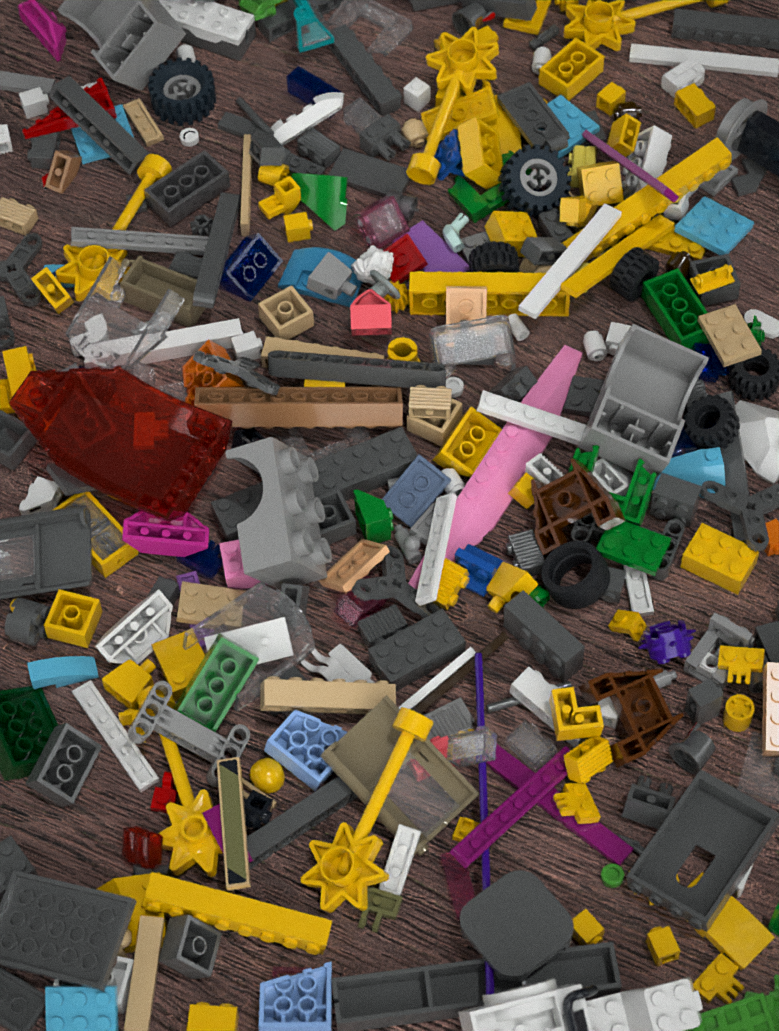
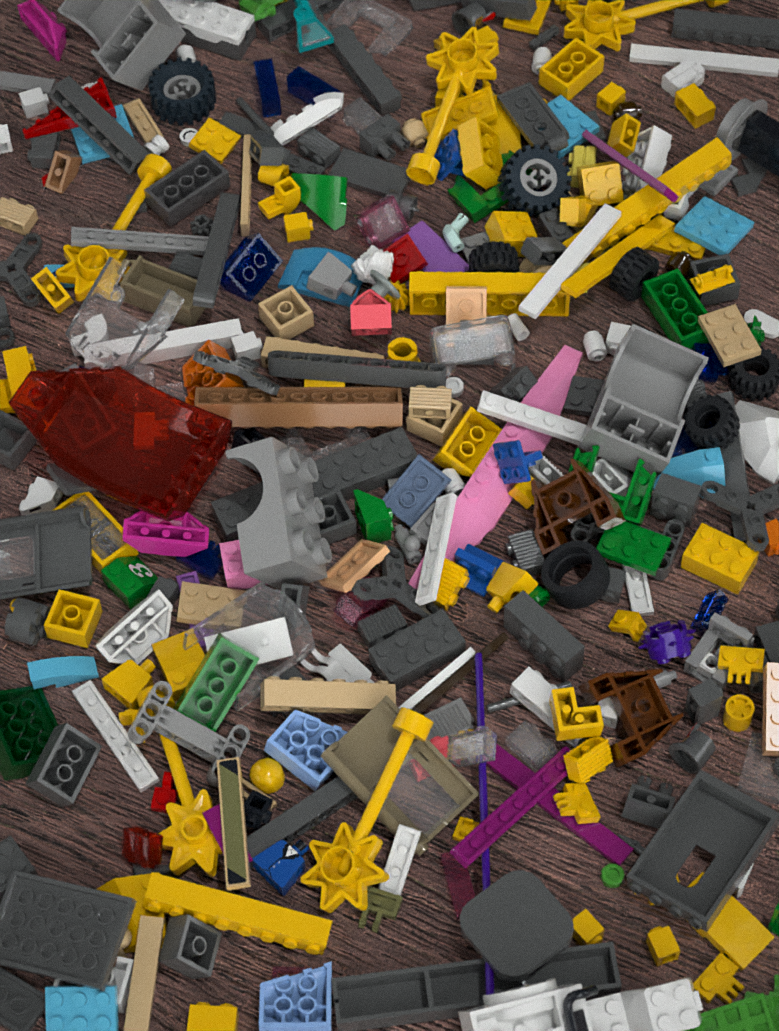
white brick [404,77,430,112] -> none
none -> green slope [101,556,158,610]
none -> white wheel [143,135,169,156]
none -> yellow plate [189,117,241,165]
none -> blue torso [252,839,309,897]
none -> clear blue brick [254,58,282,118]
none -> blue bracket [493,440,543,484]
none -> clear blue hinge [690,589,729,632]

